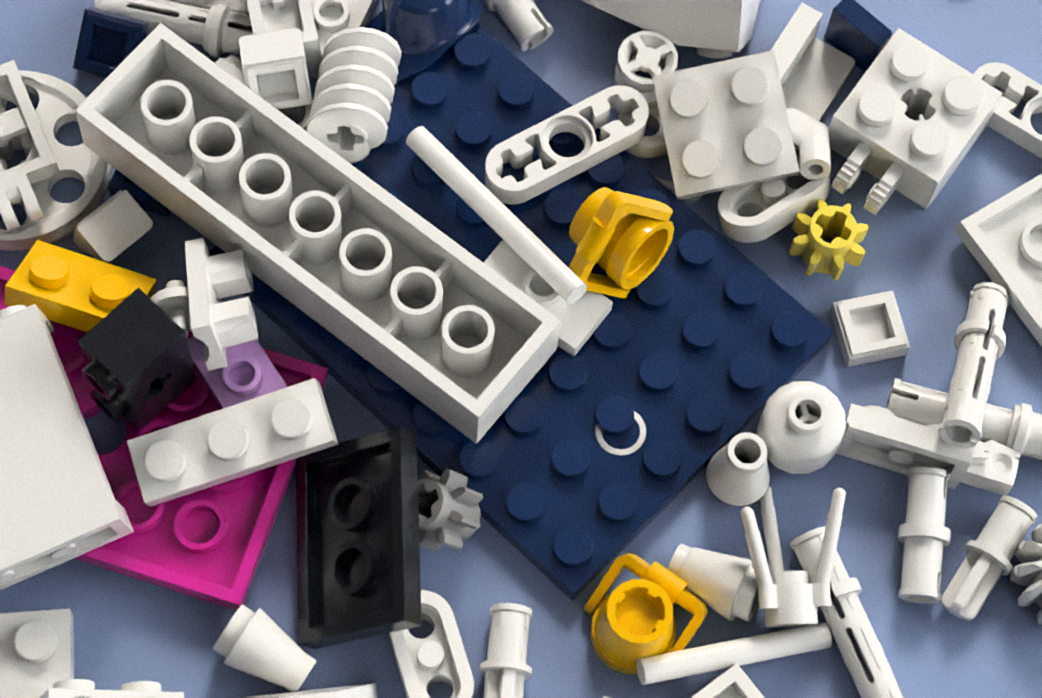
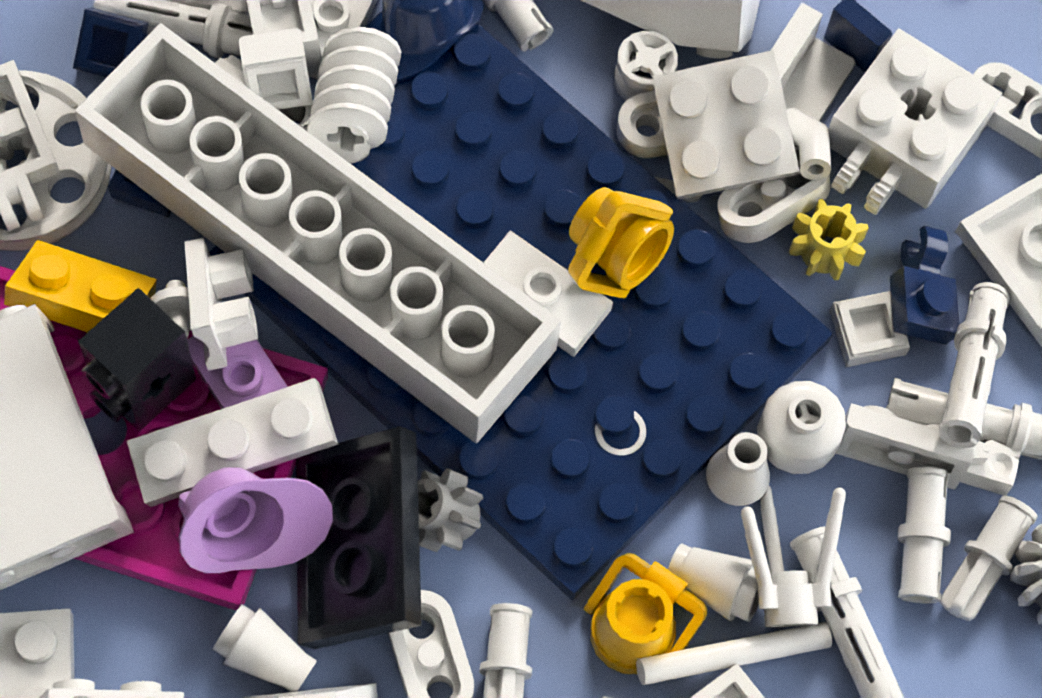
white slope [72,190,153,262] -> none
white bar [406,126,587,304] -> none
white beam [484,85,649,204] -> none
none -> lavender piece [178,467,333,573]
none -> dark blue plate [890,226,960,345]

